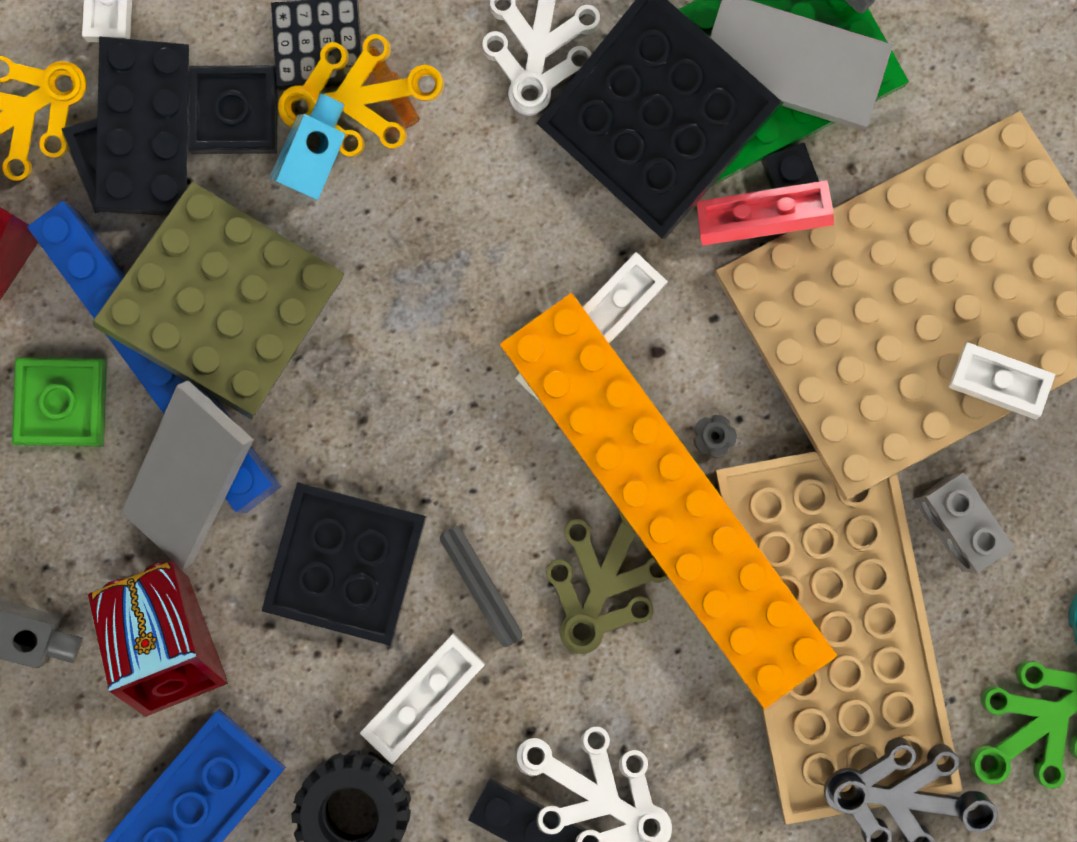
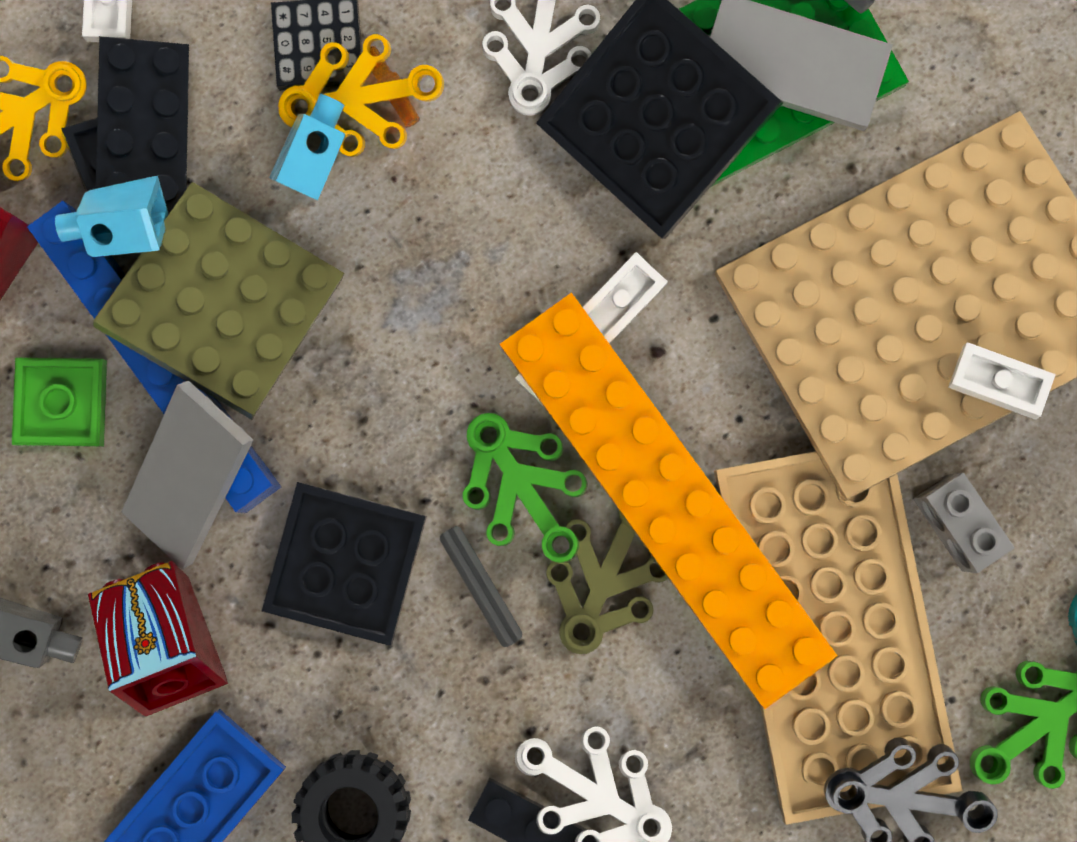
black tile [188,65,278,154] -> none
white plate [360,633,485,764] -> none
dark grey plate [693,415,737,458] -> none
coral plate [697,180,834,246] -> none
black plate [761,143,819,189] -> none
none -> medium azure torso [55,176,169,257]
none -> bright green plant [463,413,588,563]

